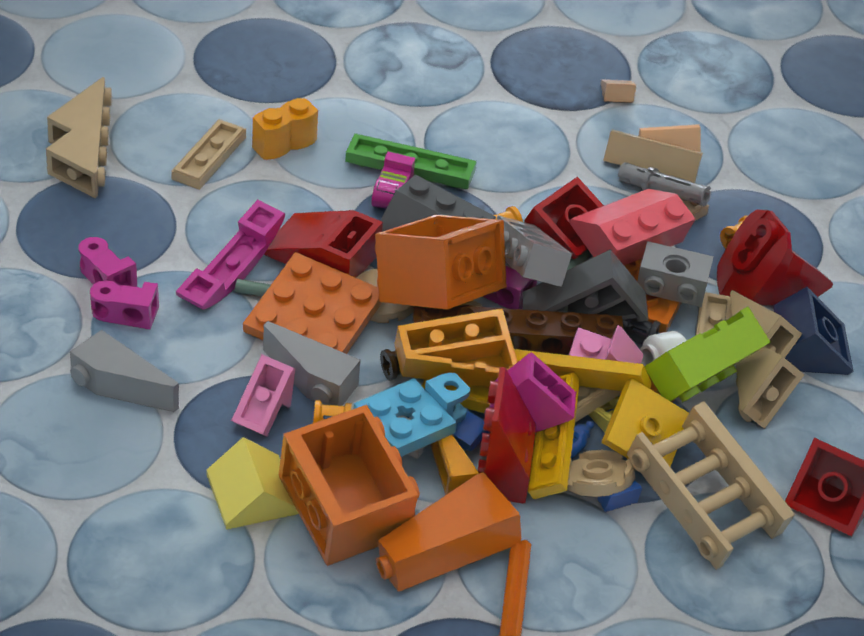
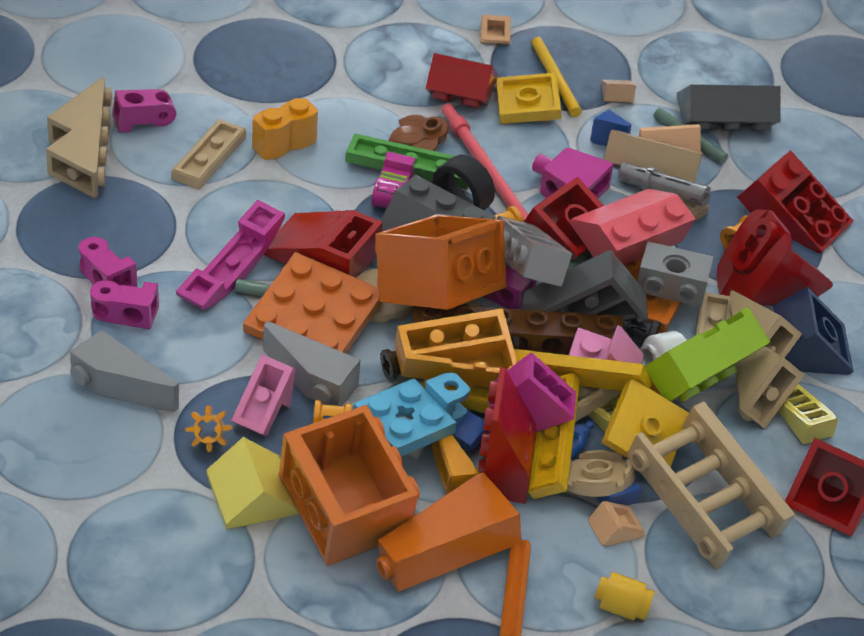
none -> dark pink leg [112,89,177,133]
none -> light orange gear [185,405,233,452]
none -> dark orange plate [388,115,449,151]
none -> red slope [425,53,498,109]
none -> black tyre [432,154,495,210]
none -> coral bar [441,104,528,222]
none -> light nougat slope [480,15,511,45]
none -> yellow plate [496,72,561,124]
none -> yellow bar [531,37,582,117]
none -> dark pink torso [532,148,614,199]
none -> light nougat slope [588,501,645,546]
none -> blue slope [590,109,632,146]
none -> yellow brick [594,571,655,621]
none -> sand green bar [653,107,728,164]
none -> dark grey slope [677,84,781,131]
none -> red slope [736,150,854,254]
none -> light yellow slope [778,384,838,445]

